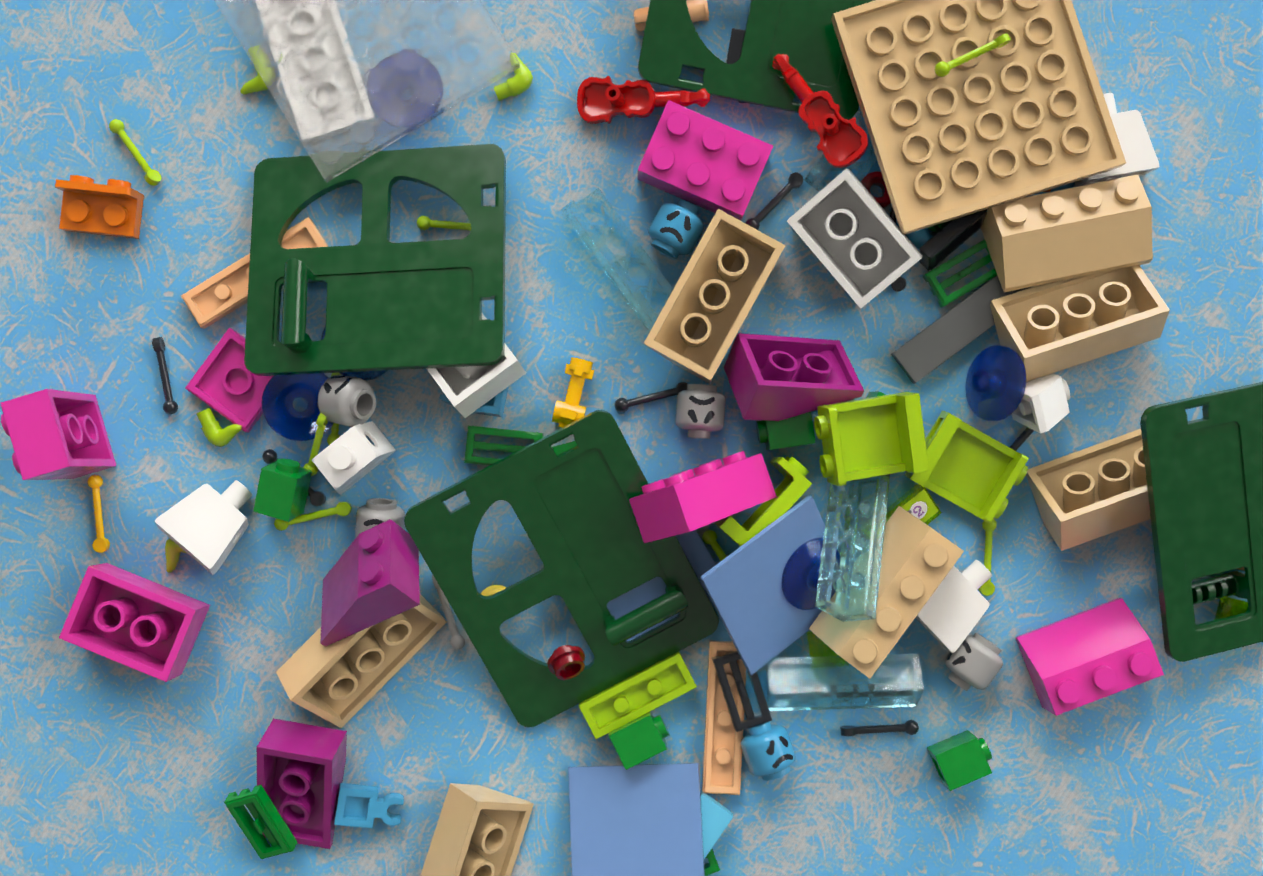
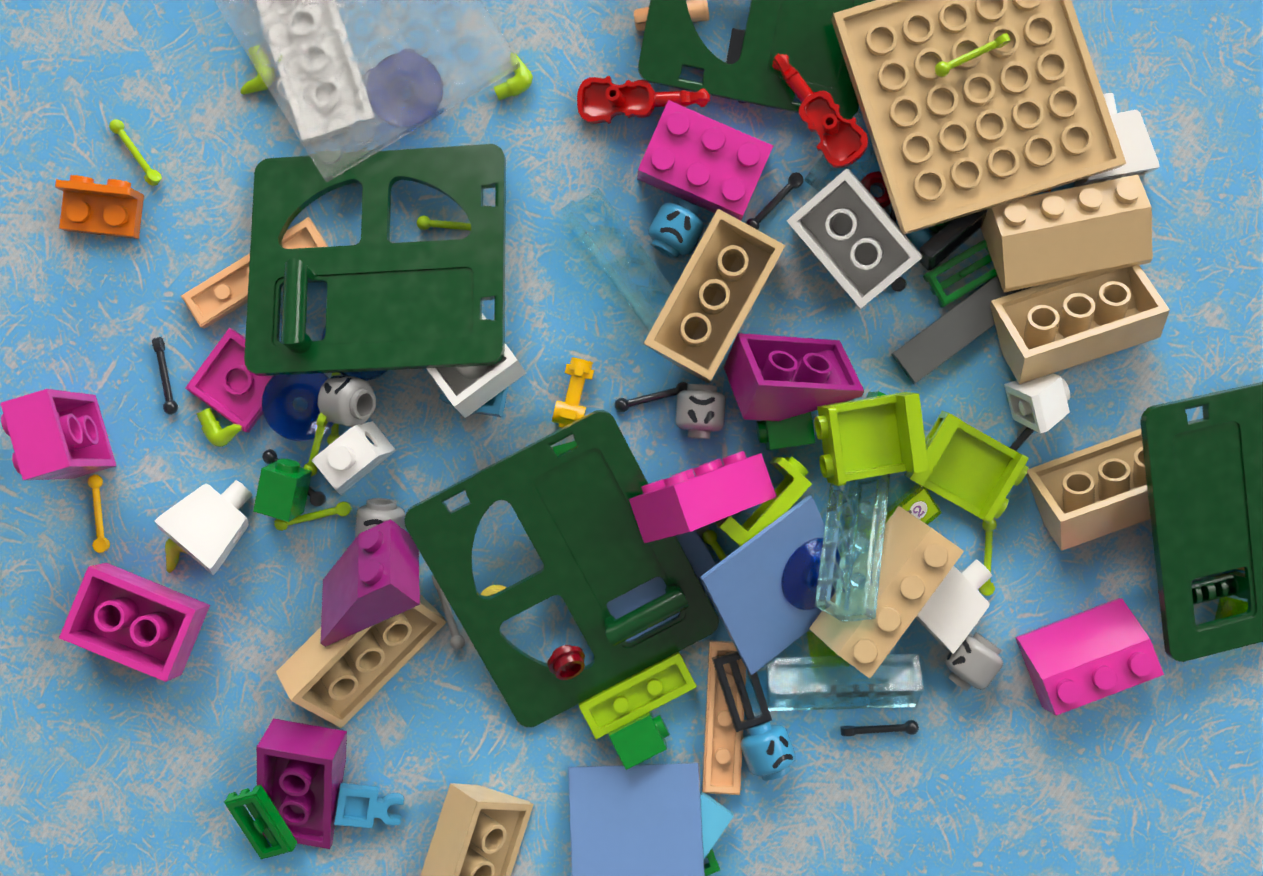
green tile [464,425,544,465] -> none
green brick [927,730,992,791] -> none
clear blue dish [965,345,1026,421] -> none

